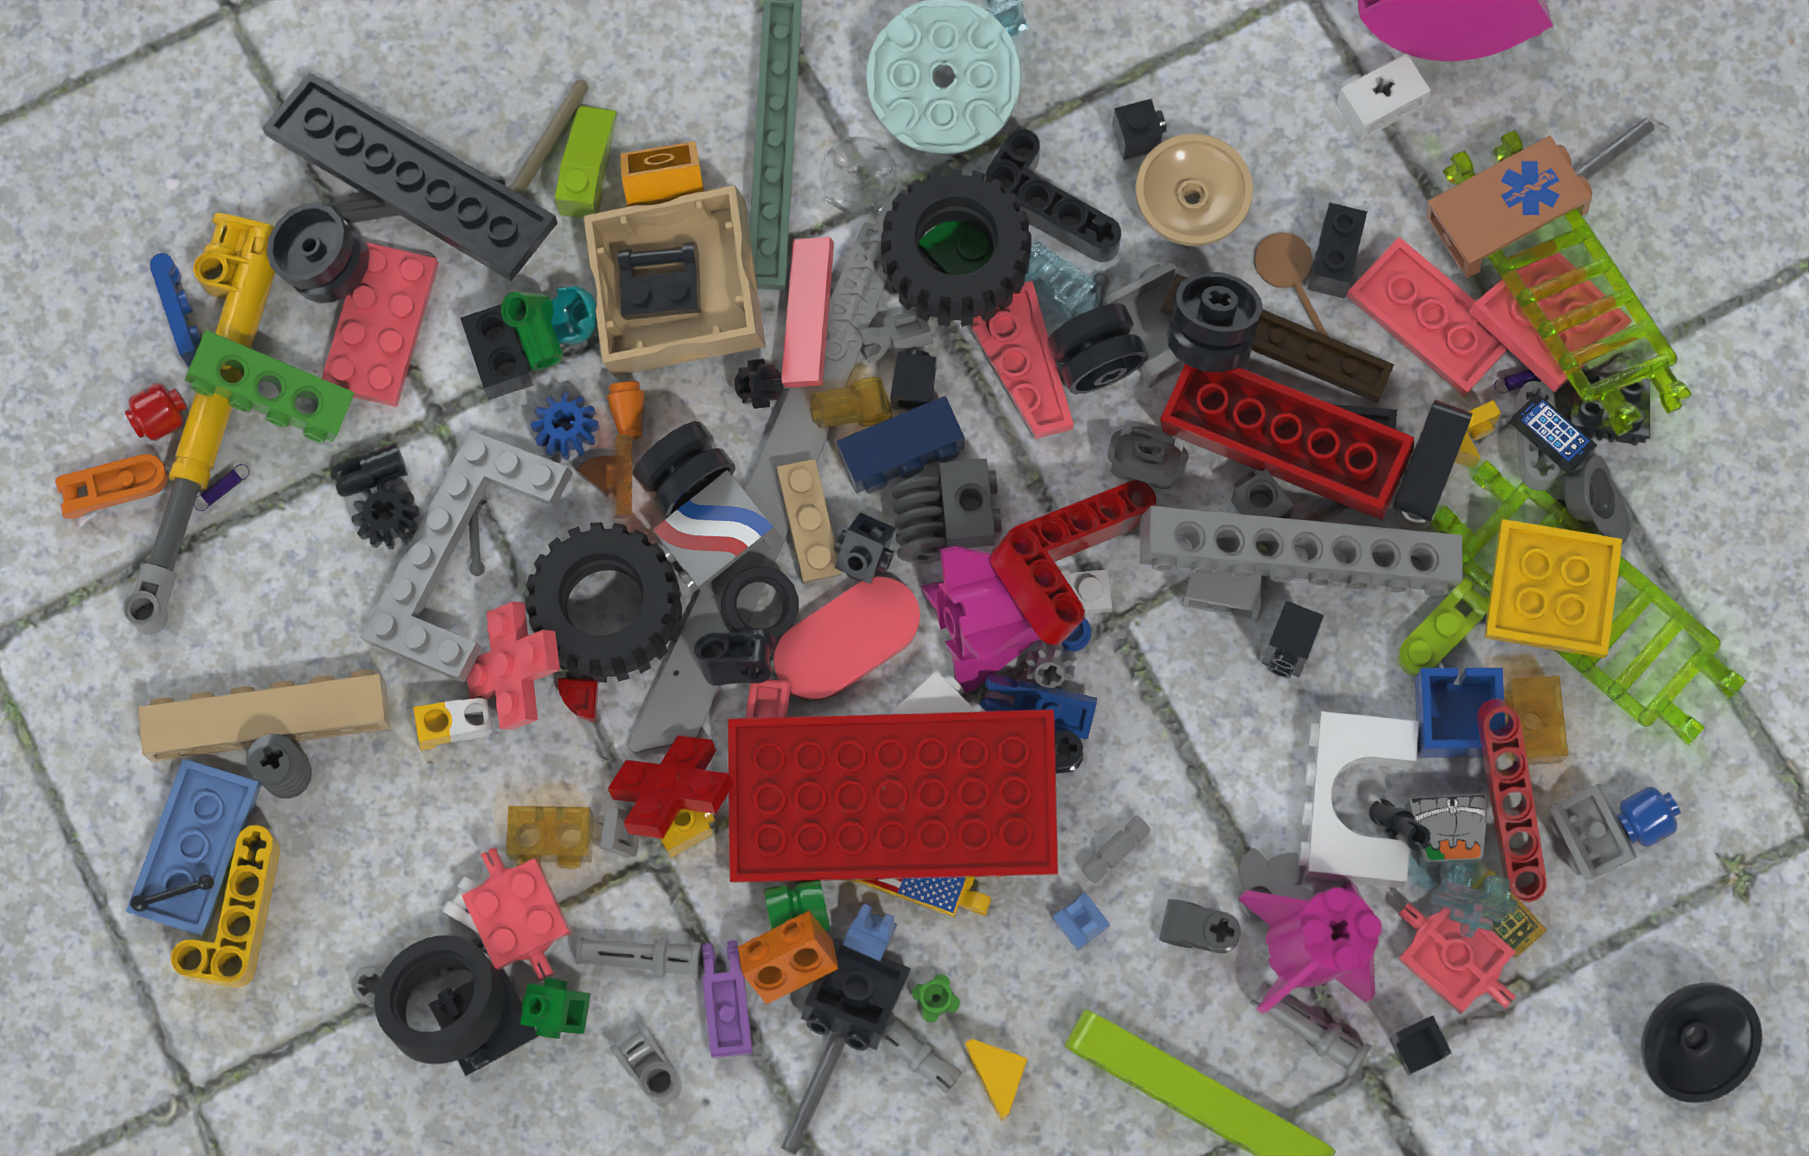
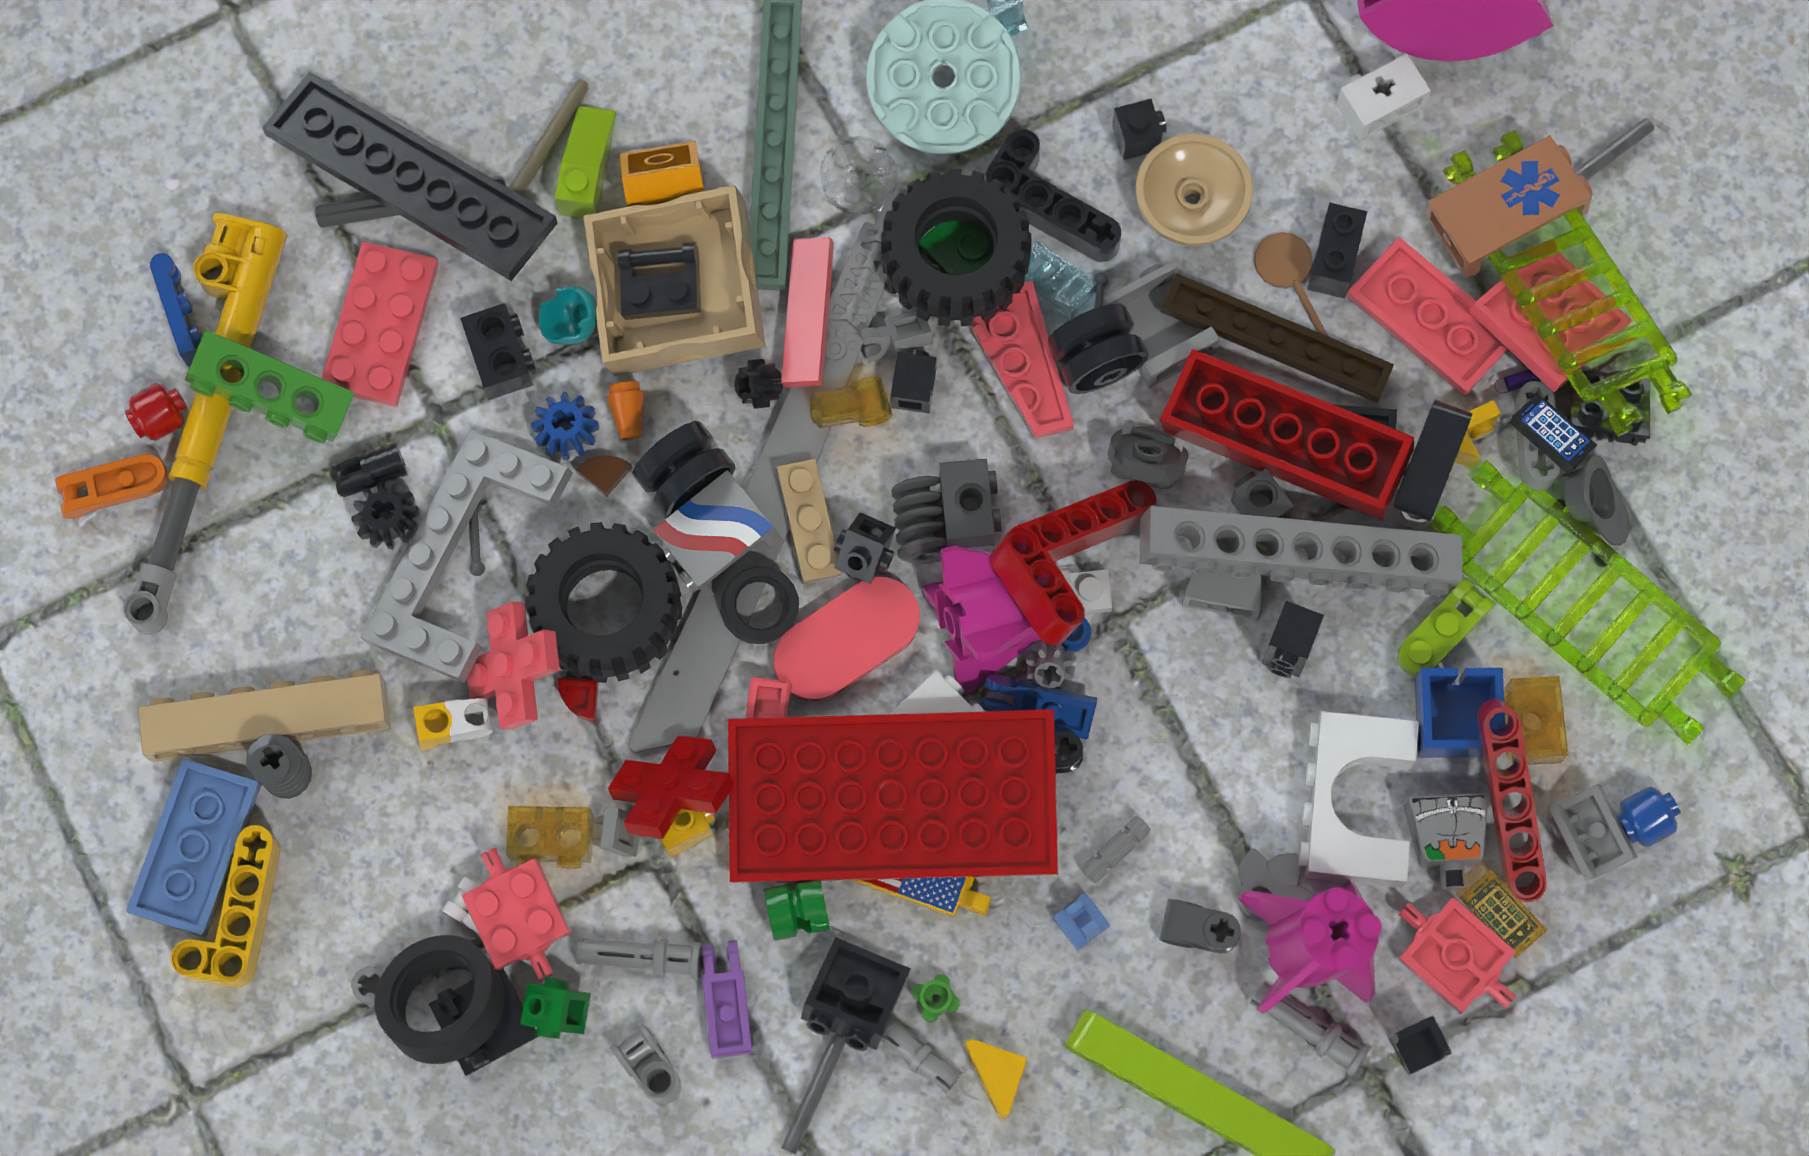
black hinge [130,875,214,912] -> none
dark purple piece [194,464,250,511] -> none
black wheel [267,202,370,303] -> none
green piece [501,292,564,371] -> none
clear orange plate [605,435,632,519] -> none
black piece [694,629,776,686] -> none
orange brick [738,911,839,1004] -> none
dark blue brick [836,396,965,494] -> none
medium blue tile [843,904,897,961] -> none
black wheel [1167,272,1263,372] -> none
black pin [1369,799,1431,851] -> none
clear light blue hips [1431,864,1517,938] -> none
yellow plate [1484,519,1622,658] -> none
black dish [1641,982,1762,1103] -> none

